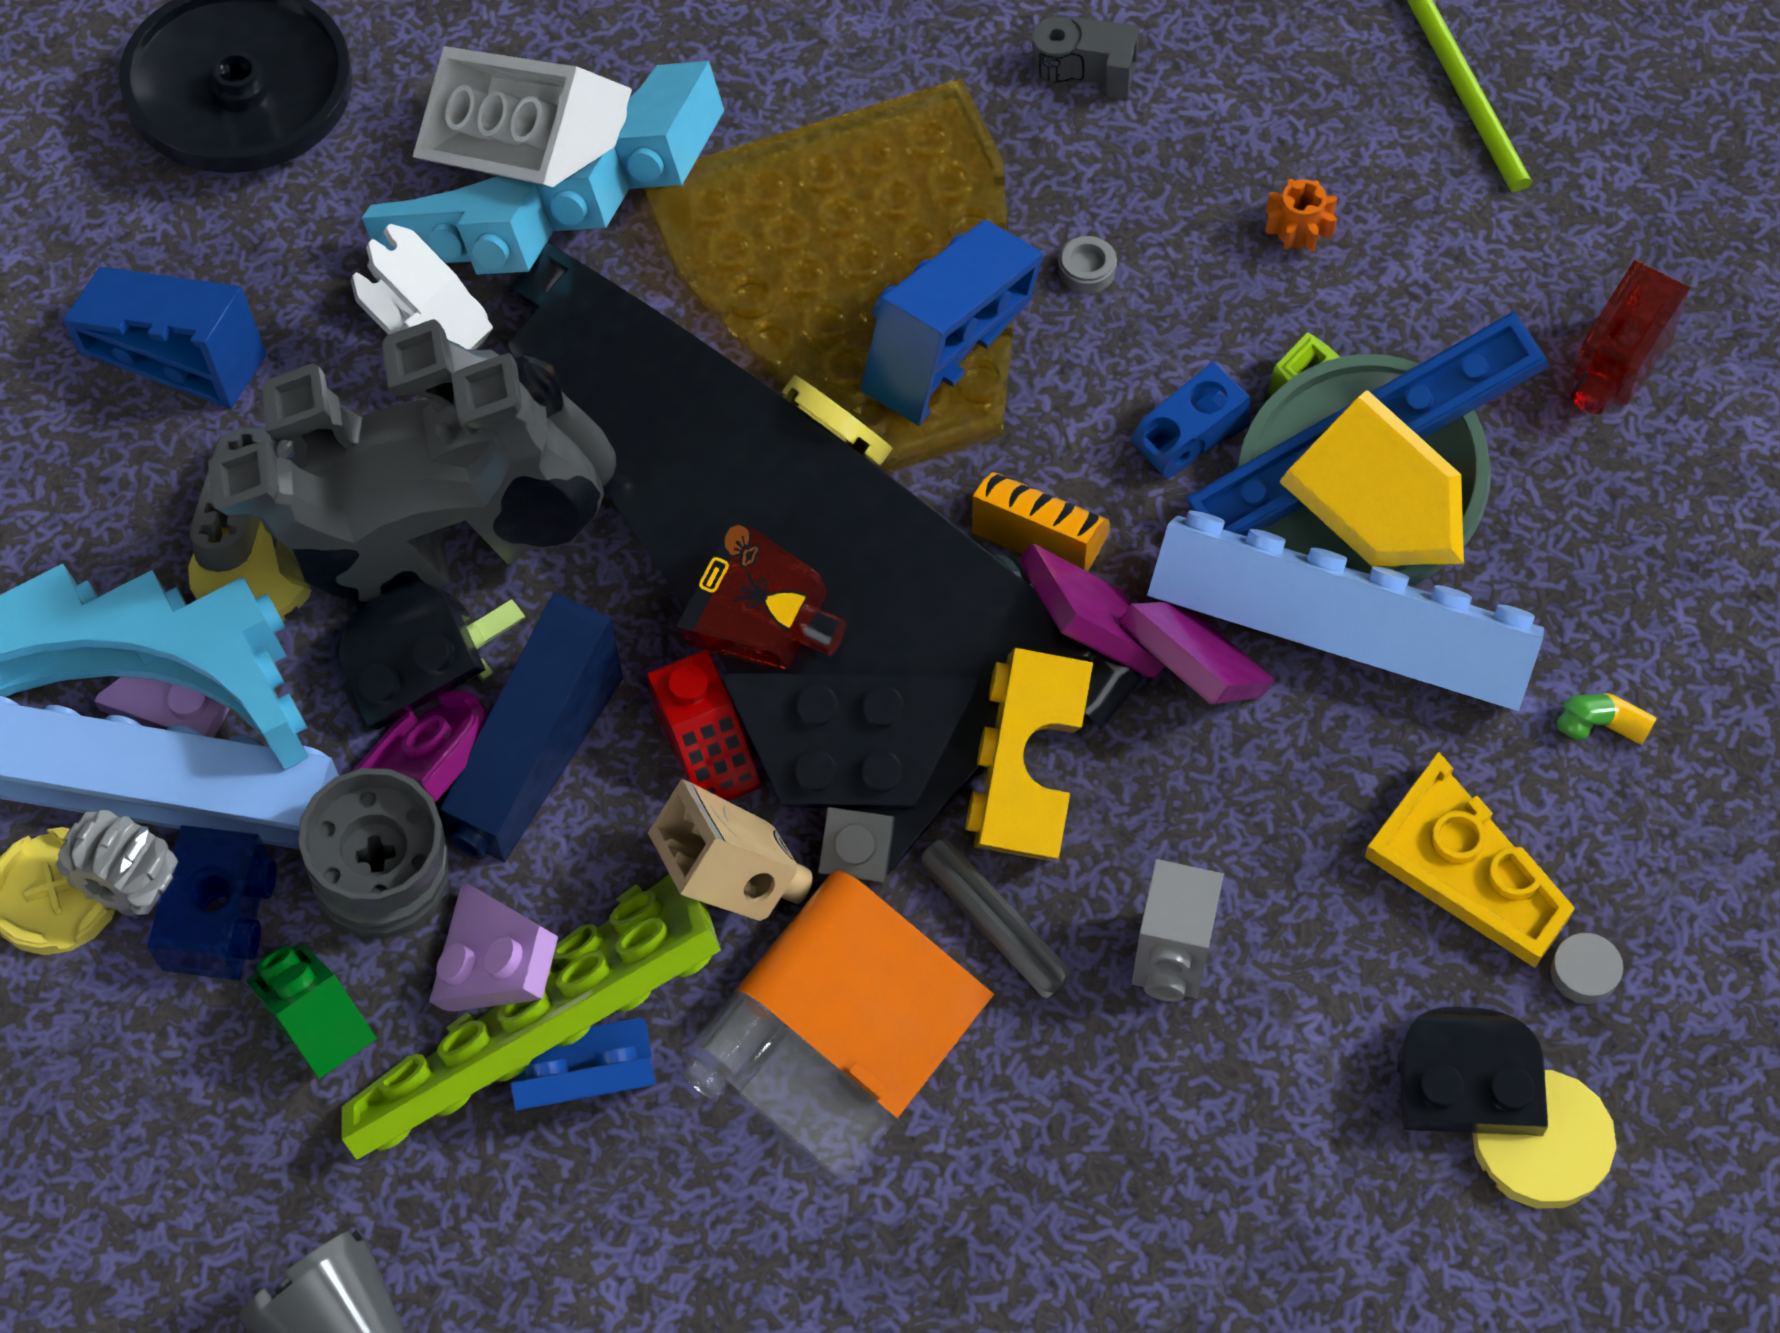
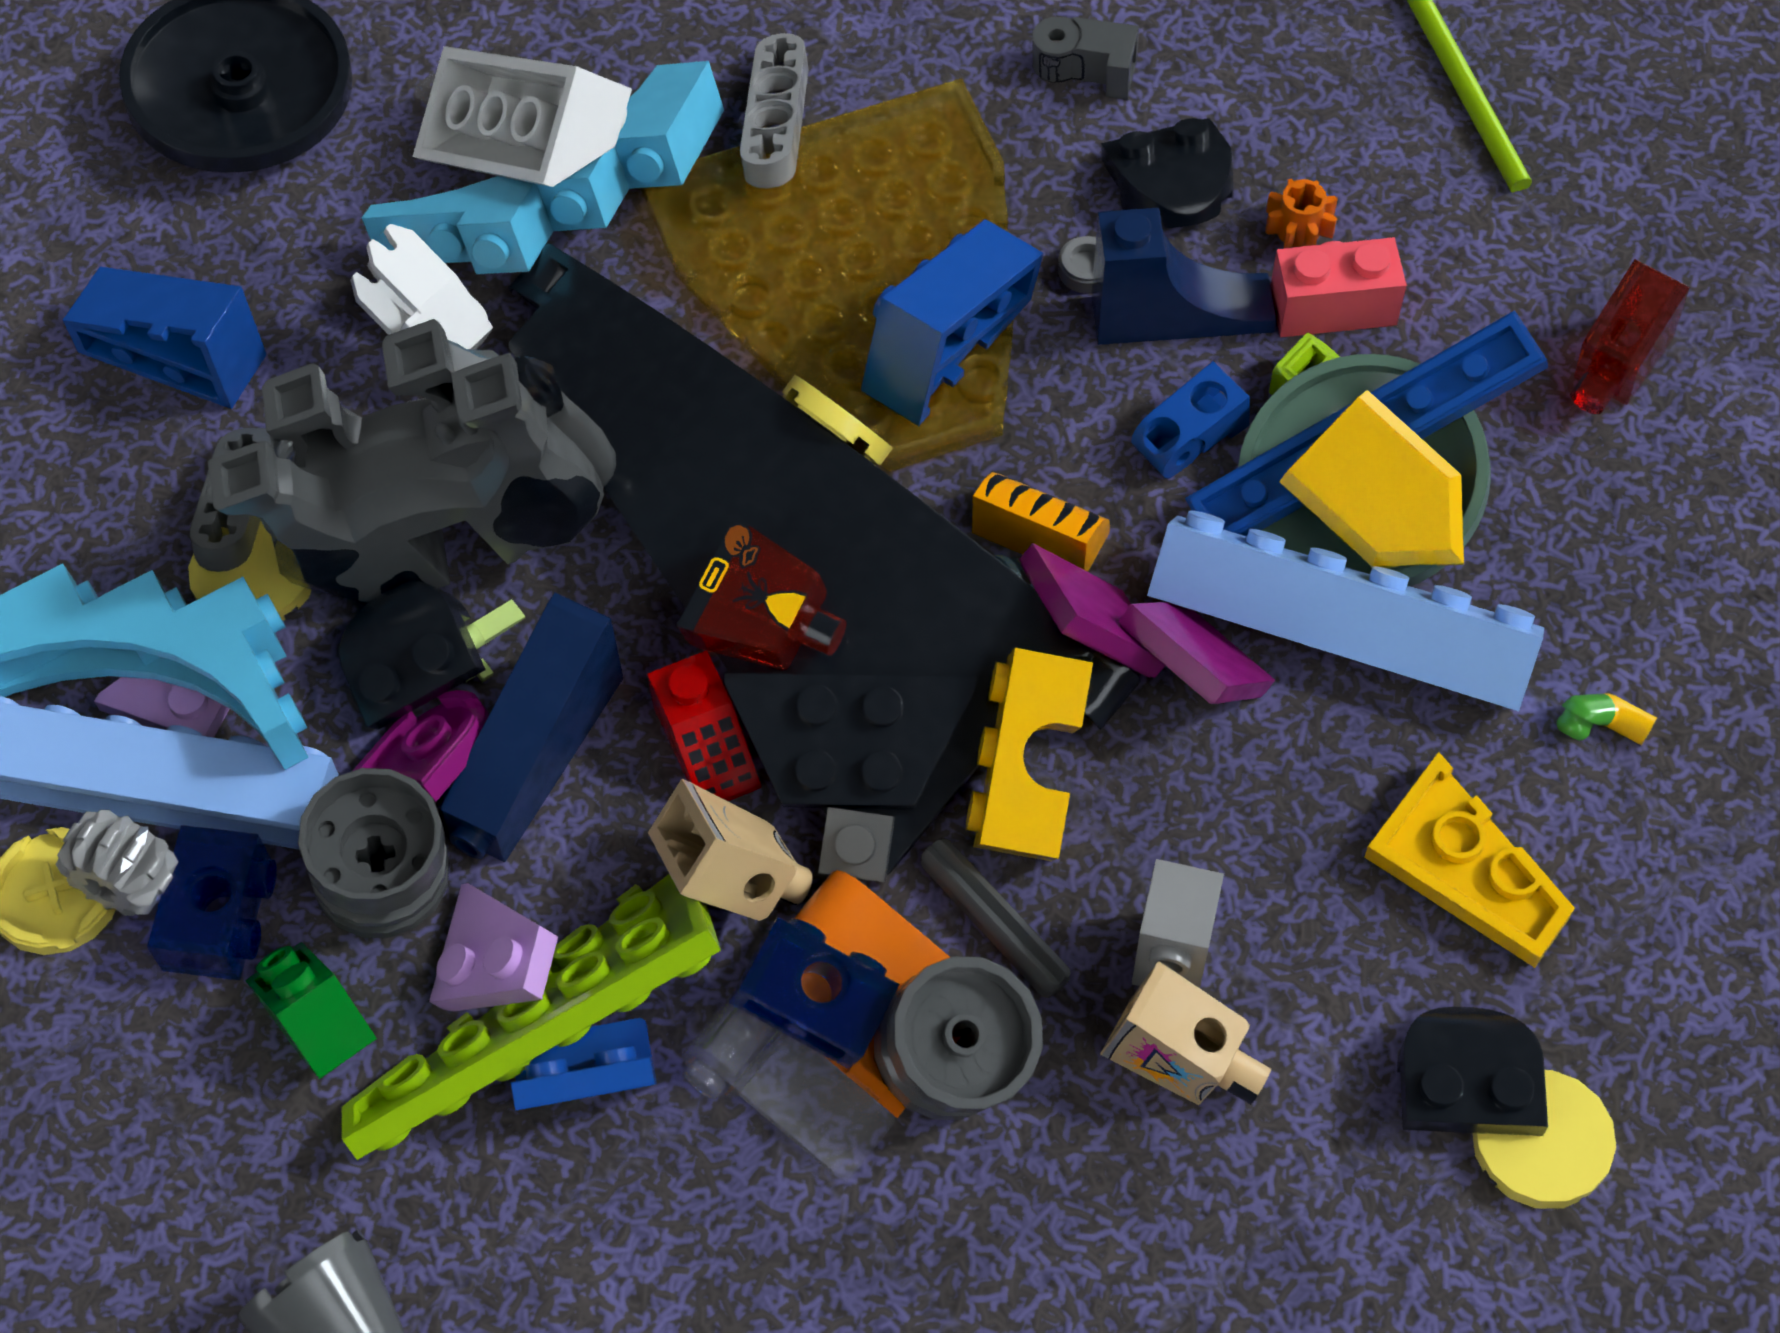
light grey tile [1550,933,1623,1004] -> none
none -> clear blue brick [728,917,900,1069]
none -> light grey beam [740,33,809,189]
none -> dark grey wheel [874,956,1043,1120]
none -> dark blue arch [1091,208,1276,345]
none -> tan torso [1100,961,1271,1105]
none -> black slope [1101,118,1234,228]
none -> coral brick [1270,237,1407,338]

